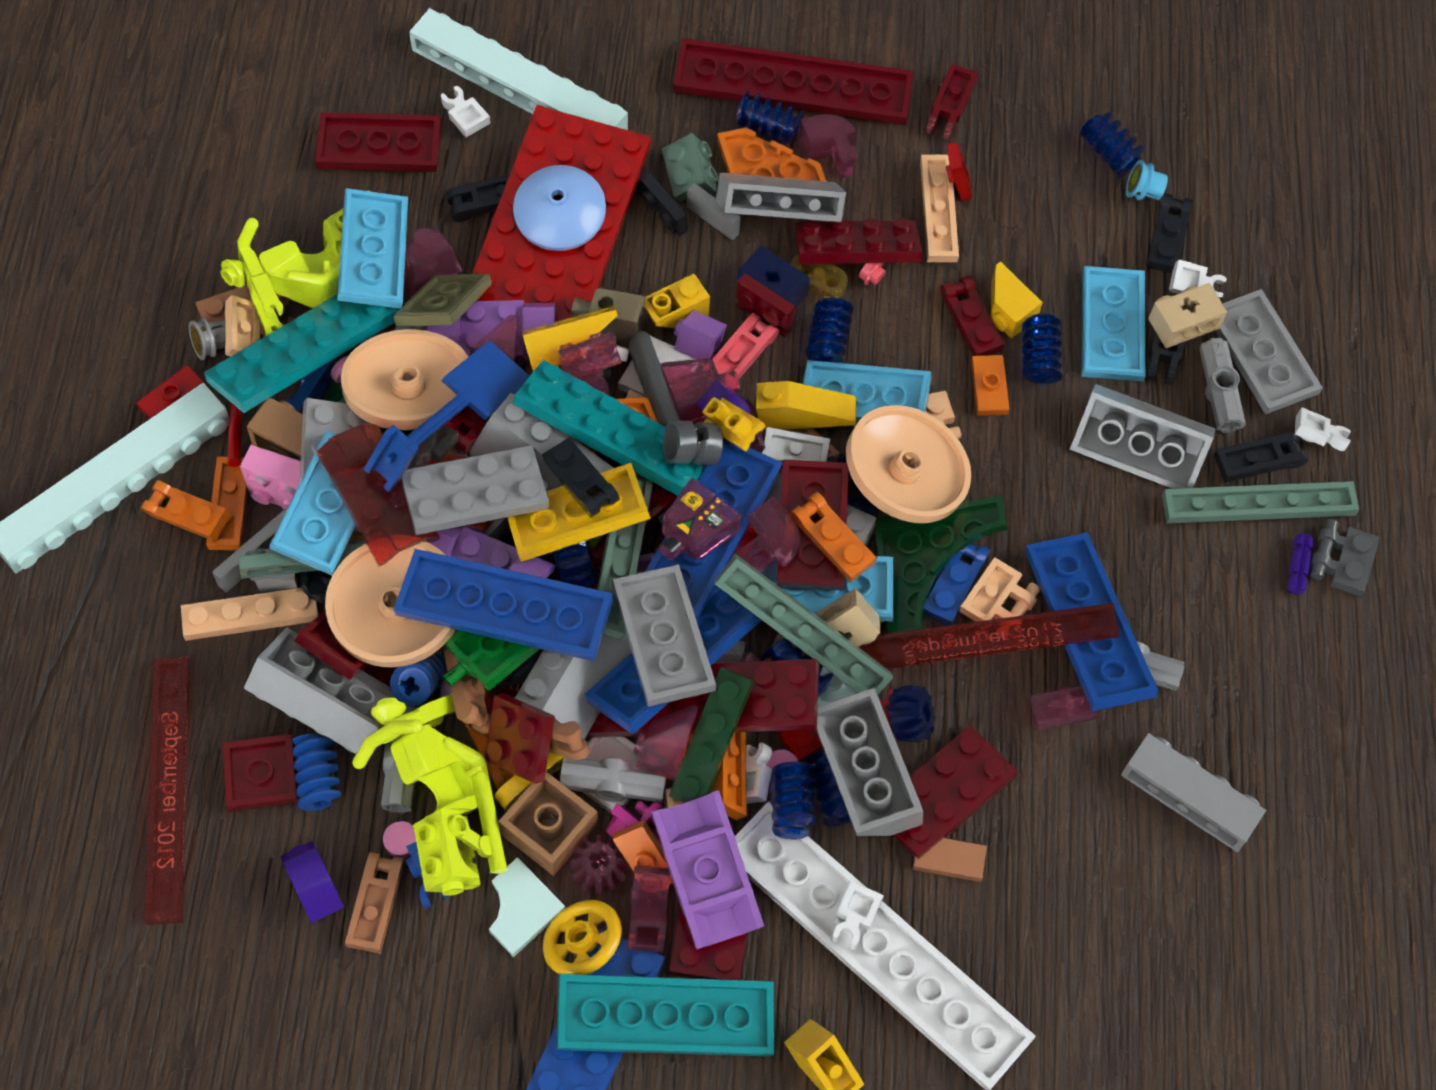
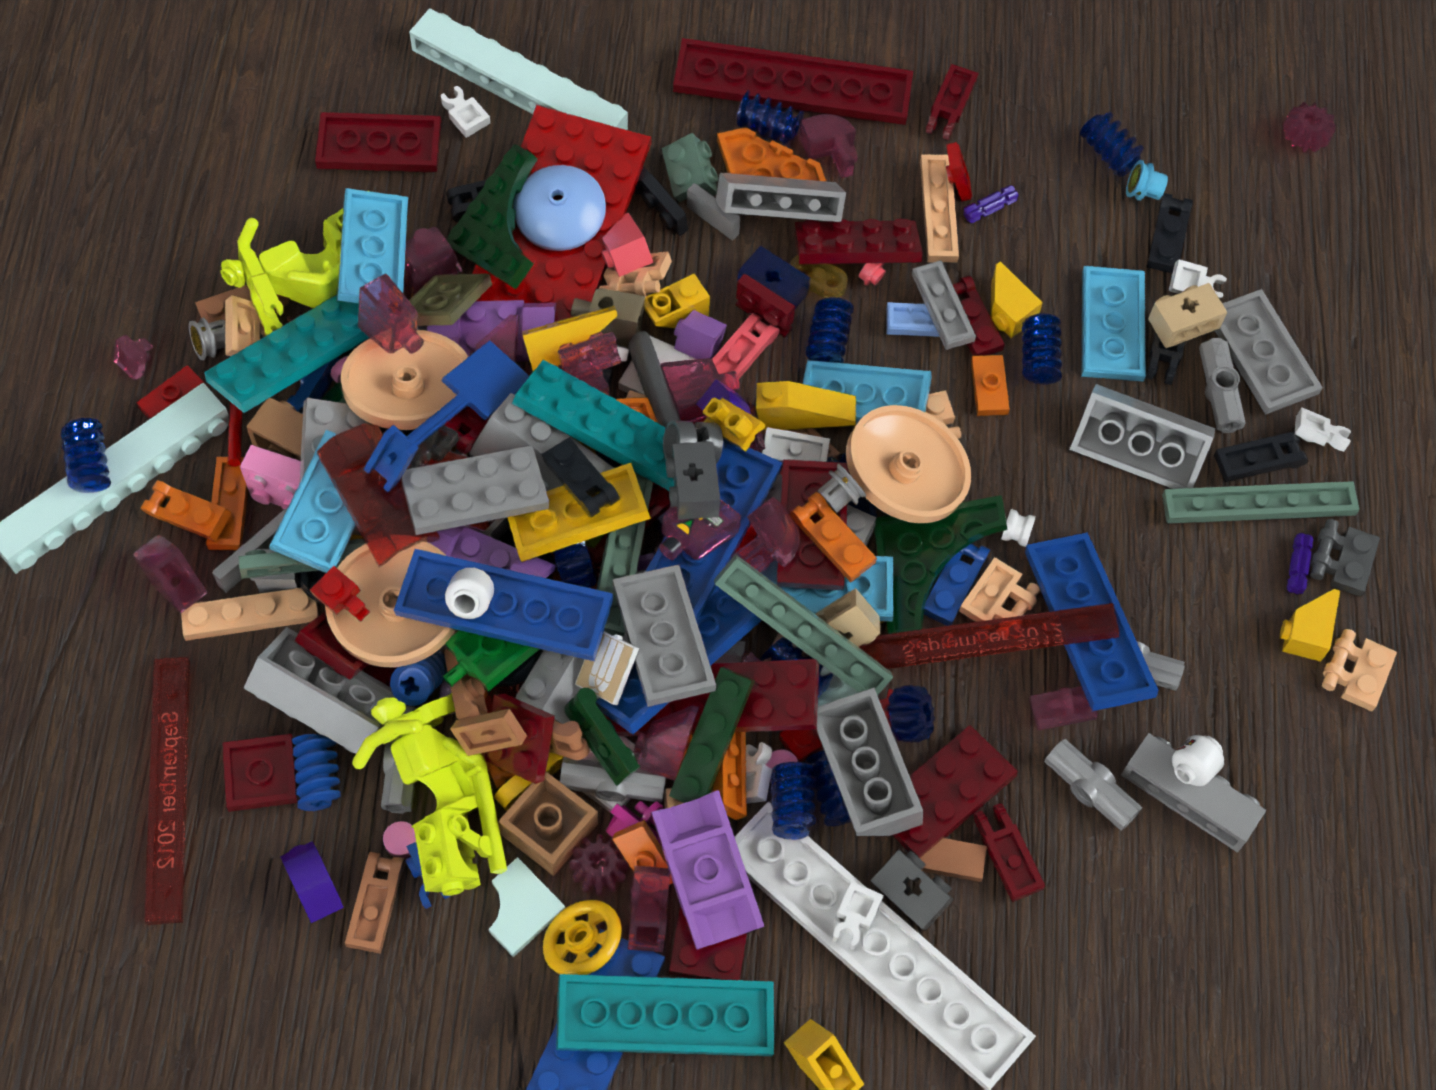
none -> clear blue piece [60,418,111,493]
none -> clear pink tile [114,335,153,380]
none -> clear pink torso [133,535,208,613]
none -> red plate [310,566,370,622]
none -> clear pink torso [358,273,424,354]
none -> dark green plate [444,144,538,289]
none -> white head [445,568,494,619]
none -> nougat plate [450,709,527,756]
none -> dark green plate [565,687,640,786]
none -> piece [575,631,639,705]
none -> light nougat plate [599,251,672,297]
none -> coral slope [602,213,654,277]
none -> dark grey brick [666,441,720,520]
none -> light grey piece [818,463,866,513]
none -> dark grey brick [870,850,954,930]
none -> light blue plate [886,302,940,337]
none -> light grey tile [912,260,976,350]
none -> dark purple axle [963,185,1019,223]
none -> dark red hinge [973,803,1045,902]
none -> white wheel [1001,509,1035,547]
none -> light grey piece [1044,739,1142,831]
none -> white head [1172,735,1224,786]
none -> yellow slope [1280,589,1340,662]
none -> clear pink gear [1283,102,1336,153]
none -> light nougat plate [1322,629,1397,712]

